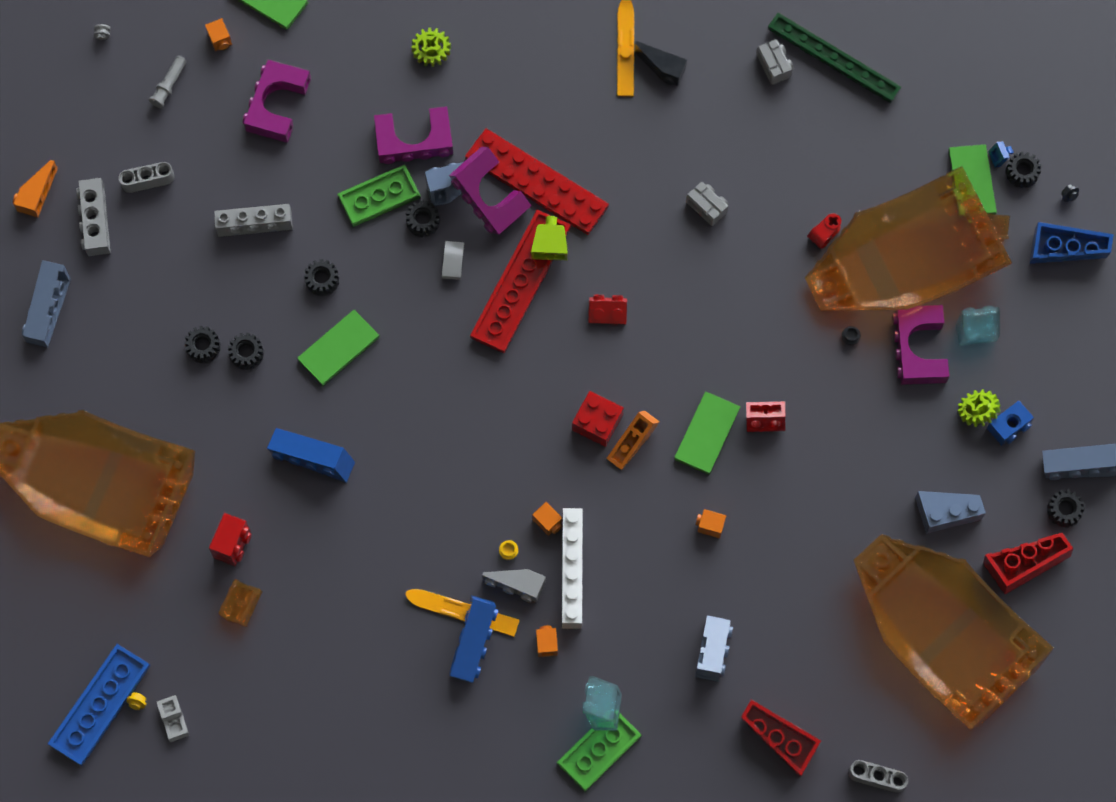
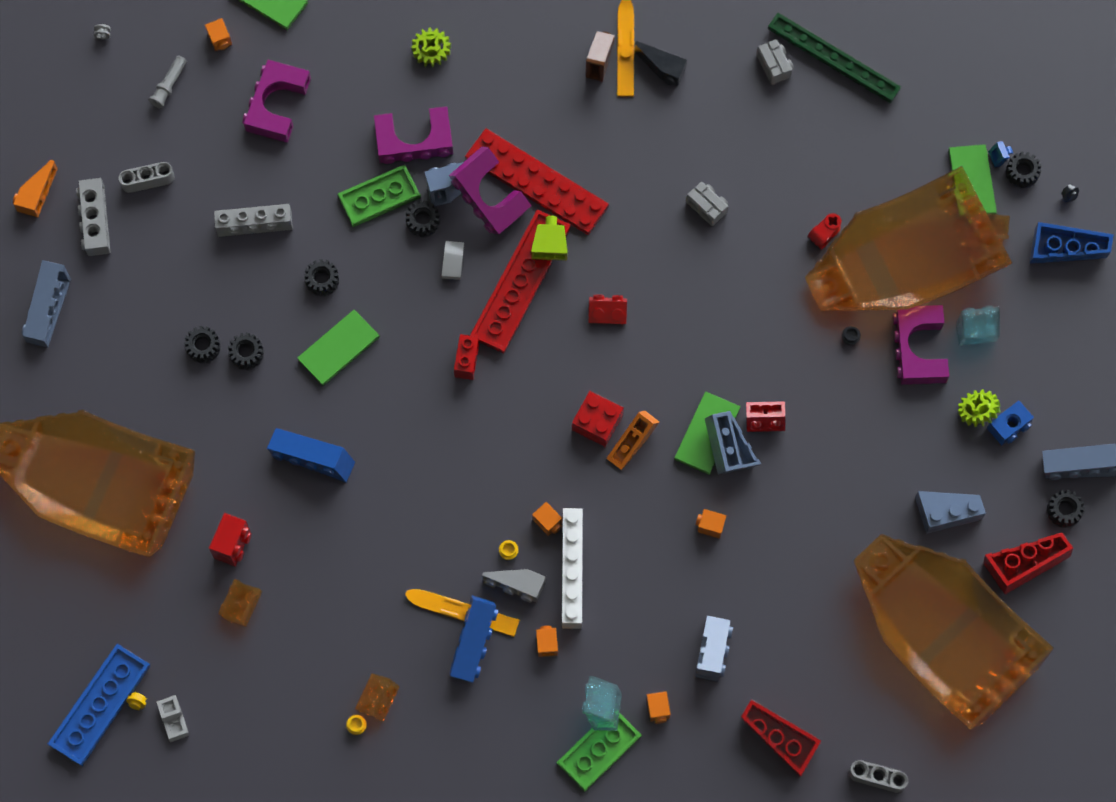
none -> yellow plate [346,715,367,735]
none -> clear orange bracket [355,673,399,722]
none -> red brick [454,334,480,380]
none -> slope [586,31,614,82]
none -> orange brick [646,691,671,724]
none -> sand blue wedge [705,411,761,475]

